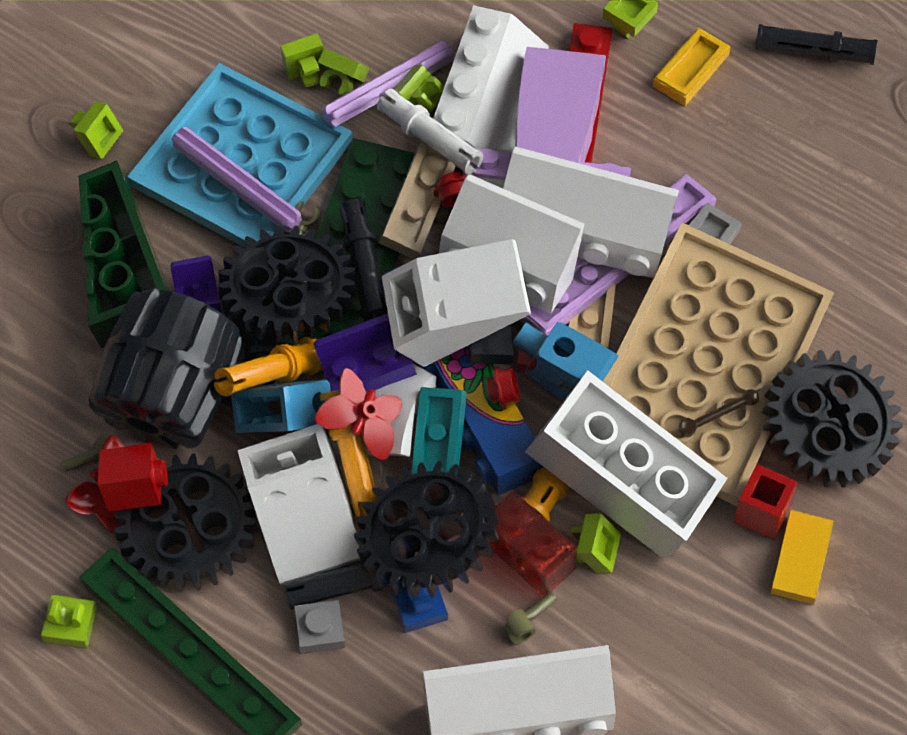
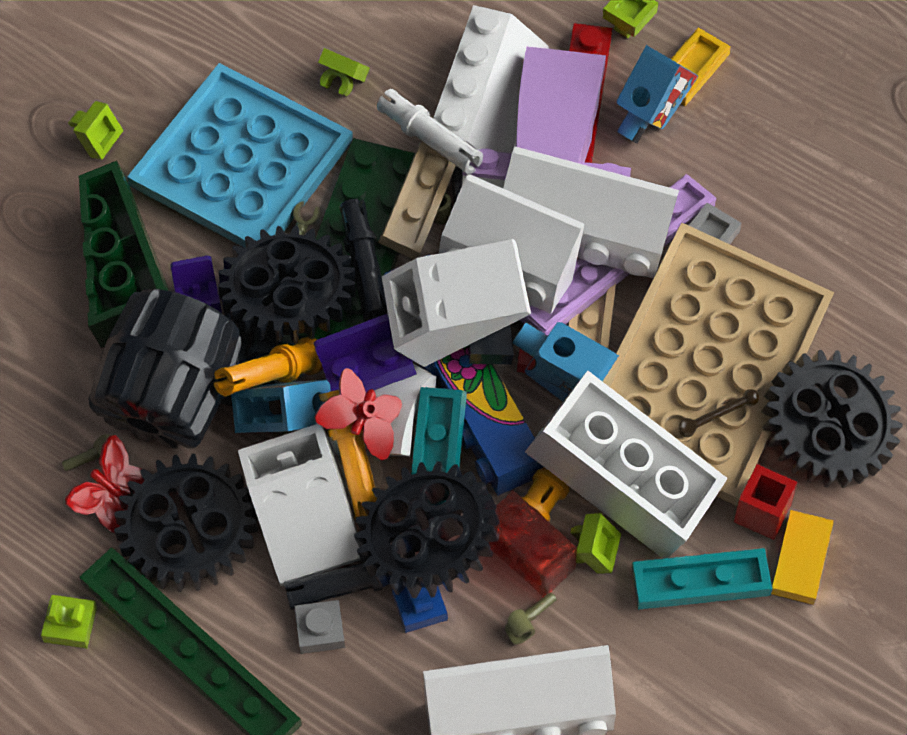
red brick [98,443,168,512] -> none
lavender axle [172,127,302,233] -> none
lime tile [280,33,325,88] -> none
lavender axle [322,41,454,127] -> none
lime tile [394,65,444,114] -> none
red plate [433,172,466,208] -> none
red plate [487,367,520,410] -> none
black pin [755,24,878,65] -> none
none -> dark azure torso [617,45,698,144]
none -> teal plate [632,548,772,610]

